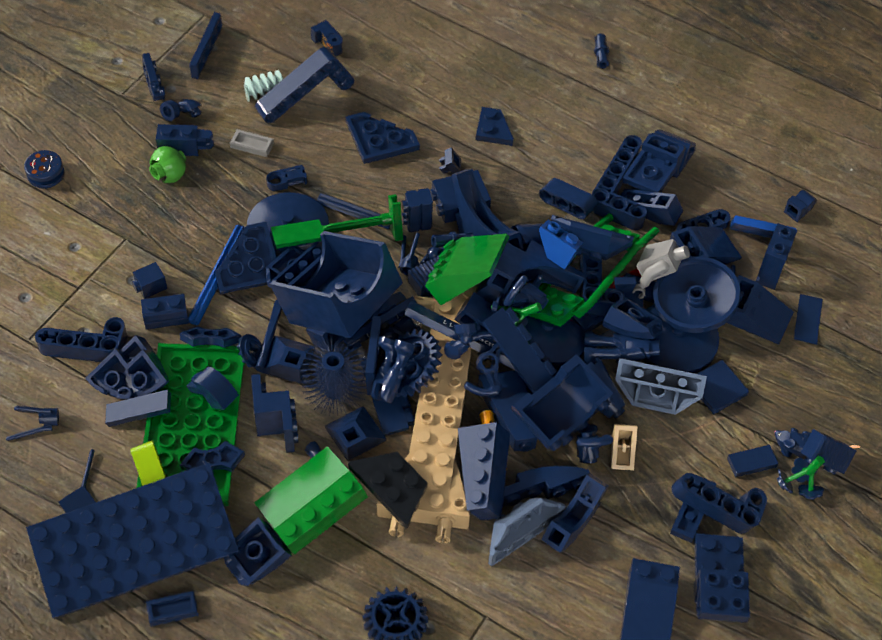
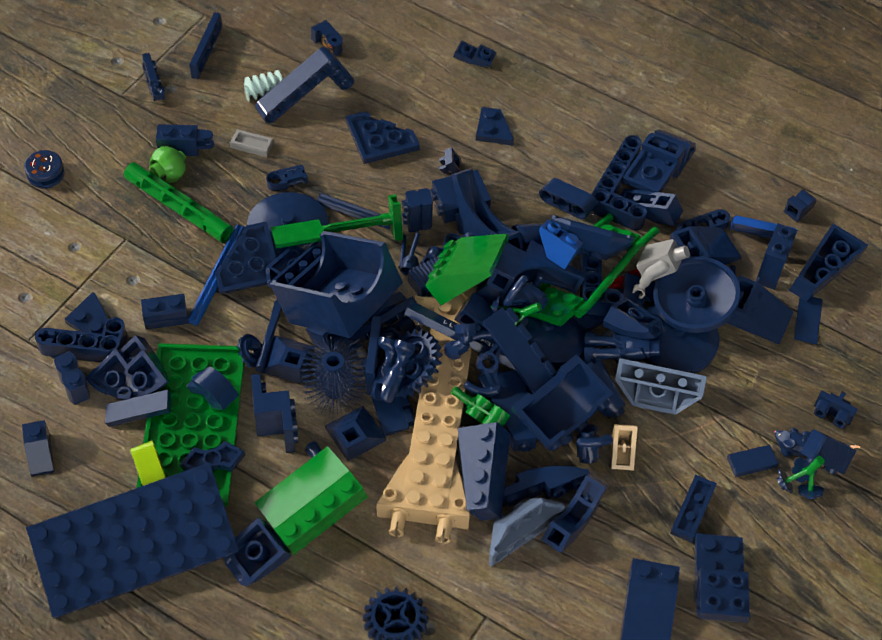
dark blue plant [6,406,59,441] -> none
dark blue piece [58,449,96,513] -> none
dark blue brick [132,262,167,299] -> none
dark blue tile [146,591,199,627] -> none
dark blue arm [160,99,202,121] -> none
dark blue tile [180,327,241,348] -> none
black wing [348,452,428,529] -> none
dark blue pin [431,232,475,248] -> none
dark blue pin [594,33,609,69] -> none
dark blue tile [614,277,636,293] -> none
dark blue beam [671,473,767,534] -> none
dark blue tile [697,360,749,415] -> none
none -> dark blue slope [22,420,54,477]
none -> dark blue brick [54,351,90,405]
none -> dark blue wing [65,292,108,334]
none -> green piece [123,162,234,243]
none -> green beam [450,386,511,427]
none -> dark blue slope [453,40,497,67]
none -> dark blue wedge [789,223,868,302]
none -> dark blue hips [814,390,858,429]

